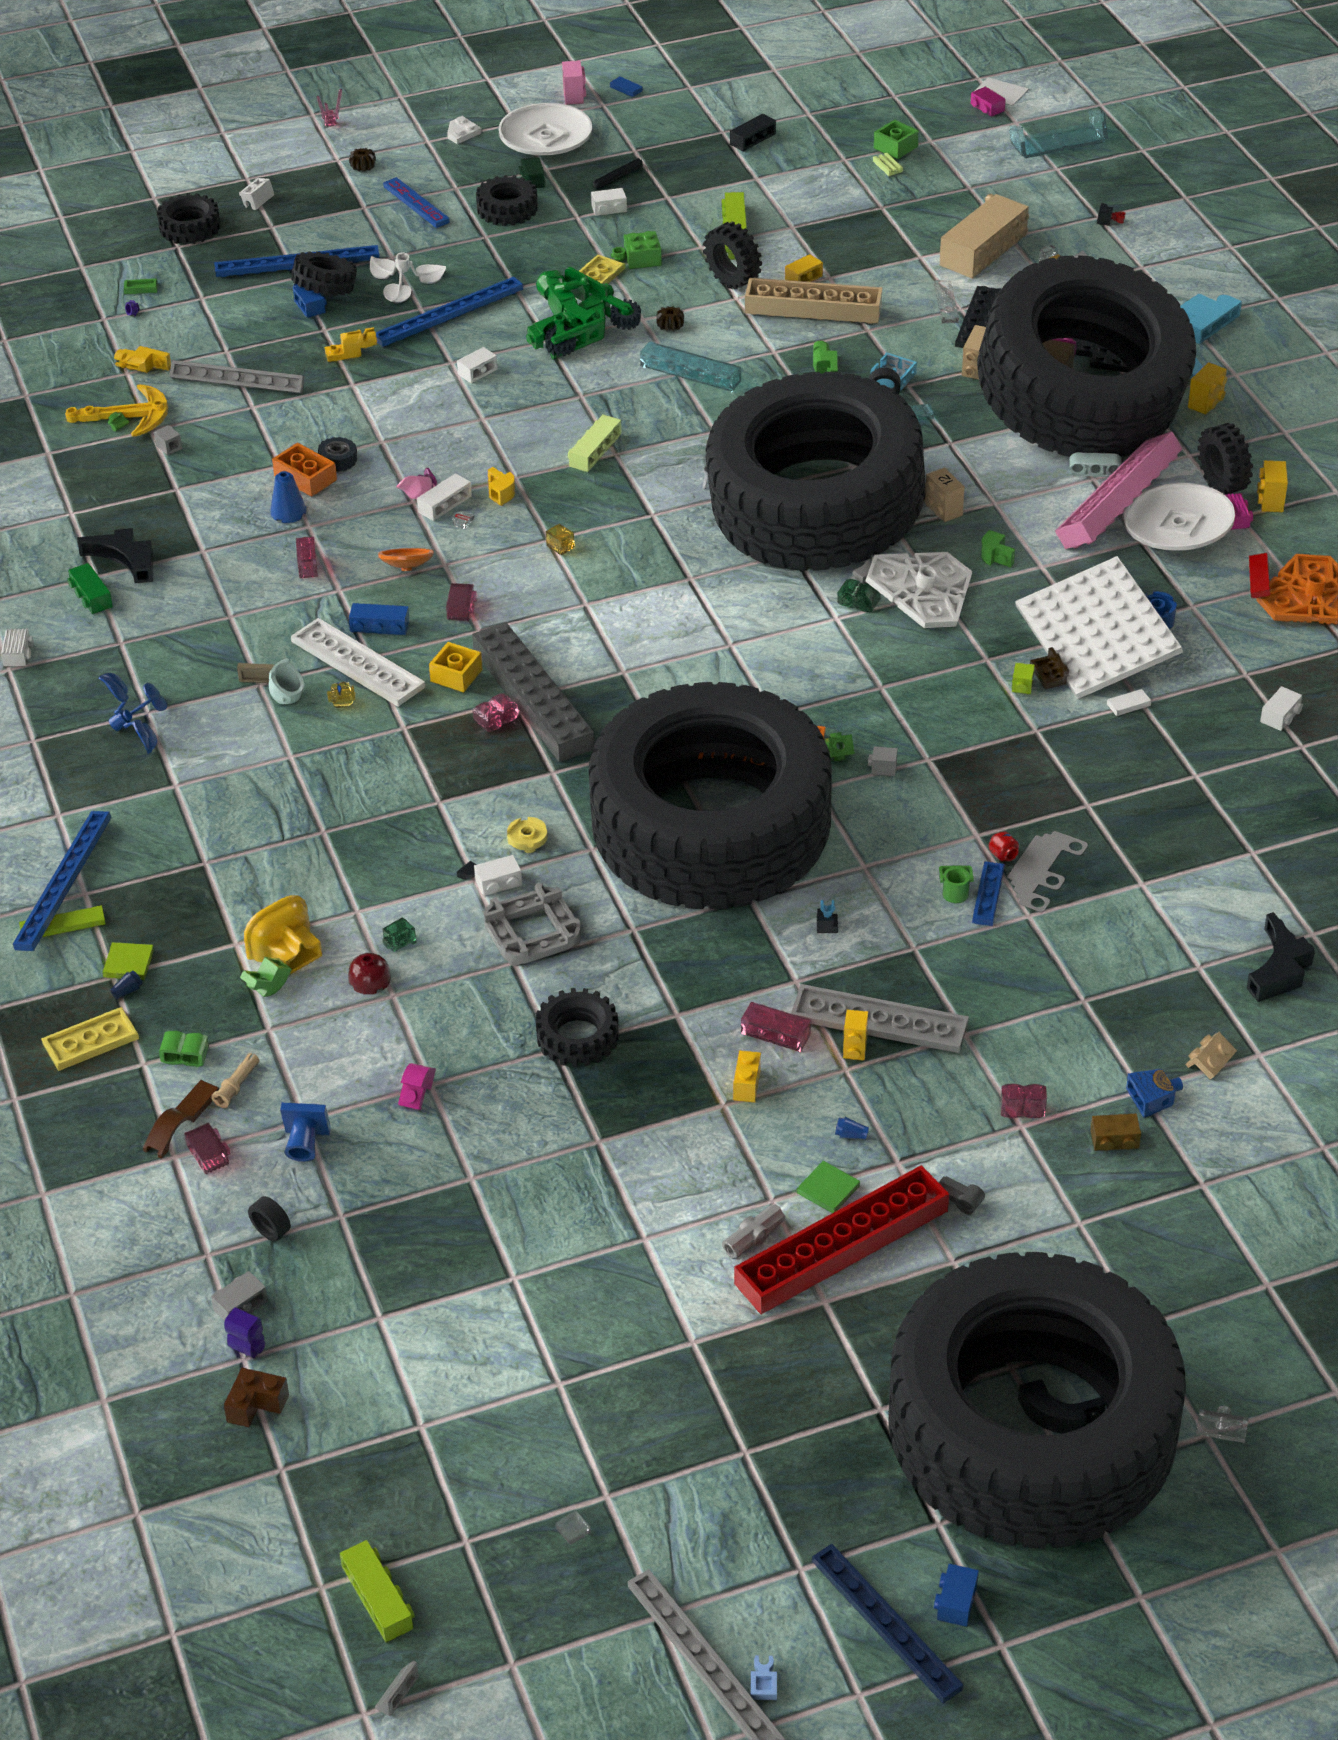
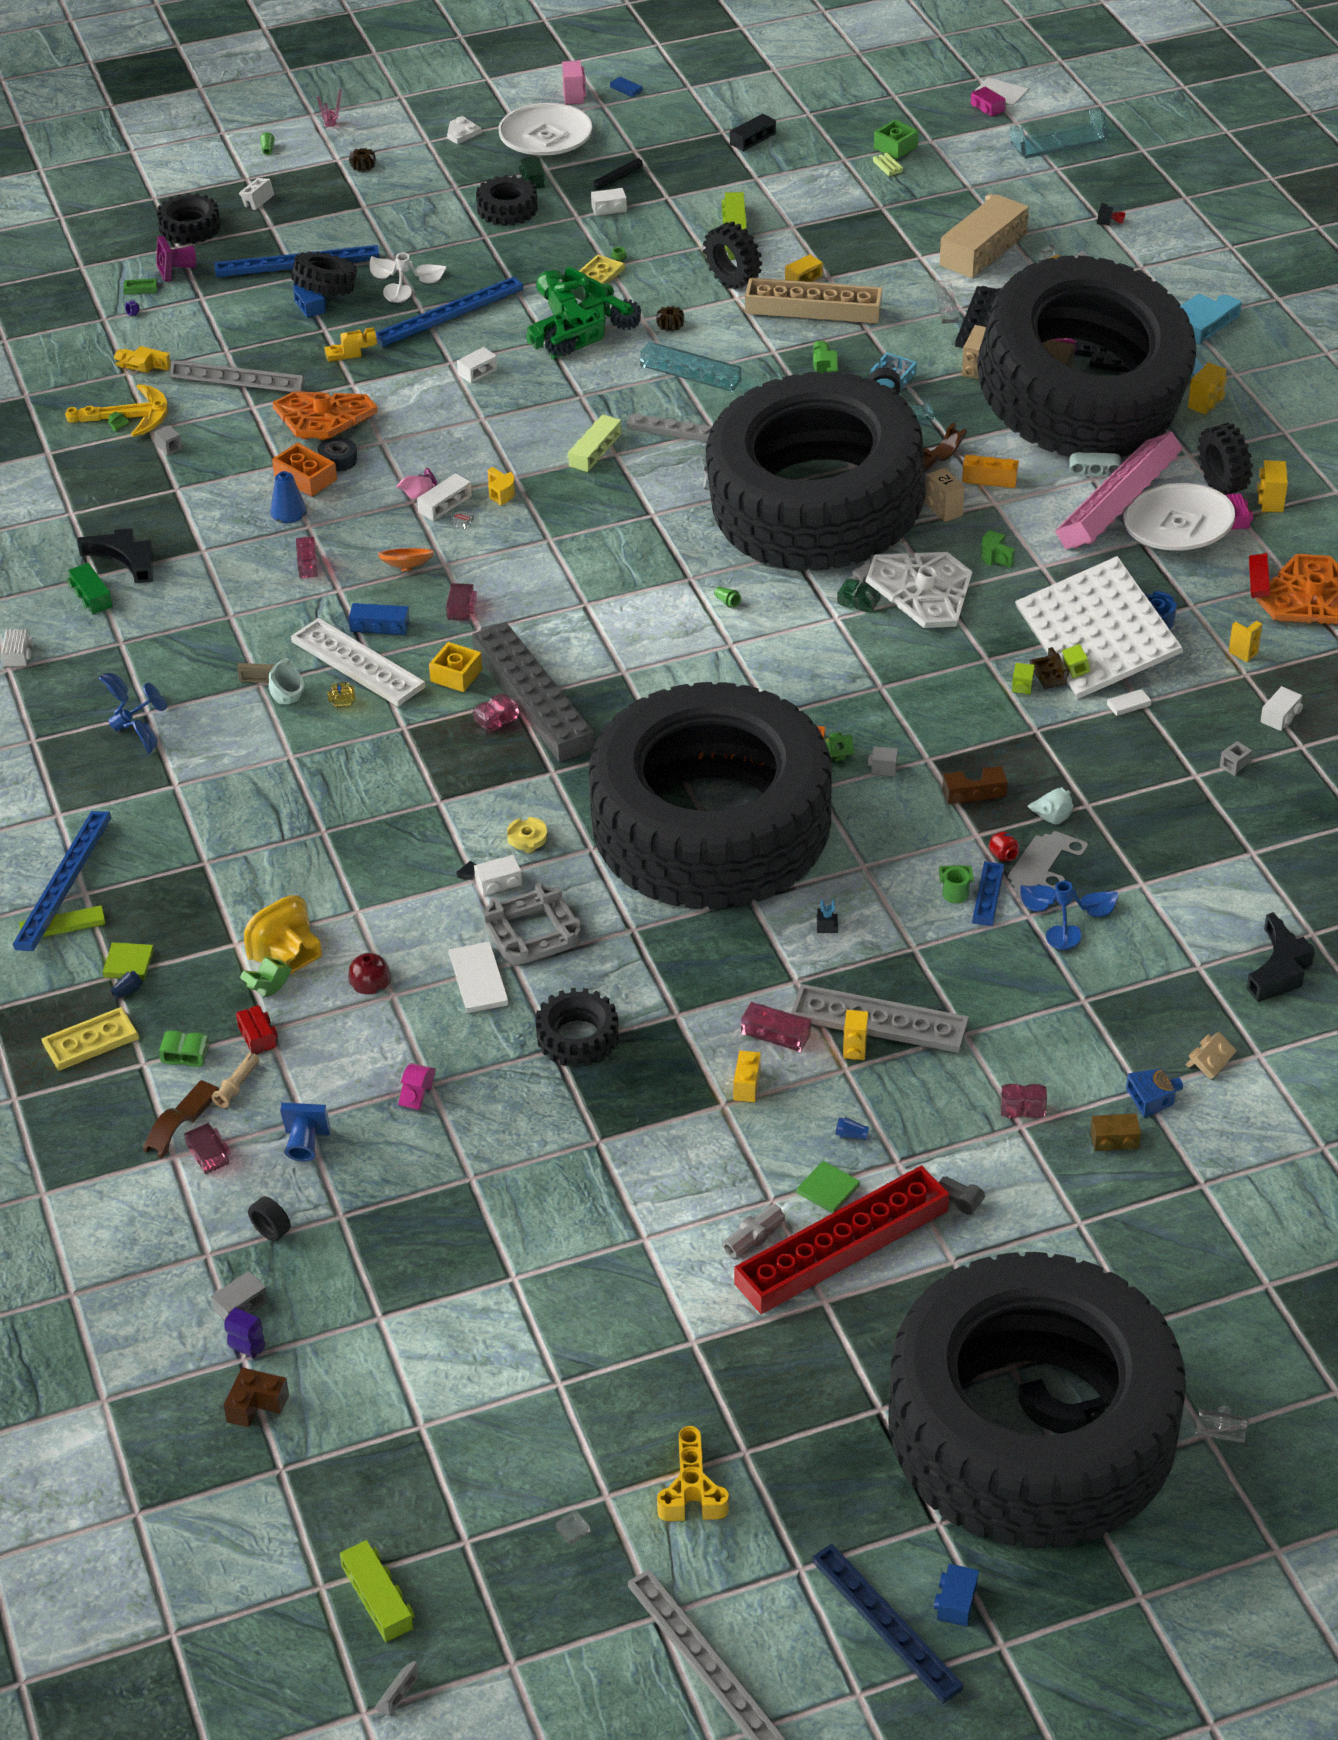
clear green brick [382,917,417,952] -> none
blue tile [383,177,450,228] -> none
clear yellow brick [546,524,575,555] -> none
bright green brick [624,231,662,269] -> none
light blue plate [751,1655,777,1700] -> none
none -> magenta plant [156,236,196,282]
none -> red brick [236,1005,278,1054]
none -> bright green cone [260,132,275,155]
none -> orange plate [272,391,378,440]
none -> white tile [449,941,508,1014]
none -> light grey plate [627,414,712,442]
none -> yellow beam [657,1426,729,1521]
none -> bright green cone [714,586,741,608]
none -> reddish brown piece [923,423,967,472]
none -> reddish brown arch [942,766,1008,804]
none -> light orange brick [962,455,1019,488]
none -> blue plant [1020,881,1118,950]
none -> light aqua helmet [1027,787,1073,824]
none -> lime brick [1062,644,1091,678]
none -> light grey brick [1220,741,1252,776]
none -> yellow panel [1229,620,1263,662]

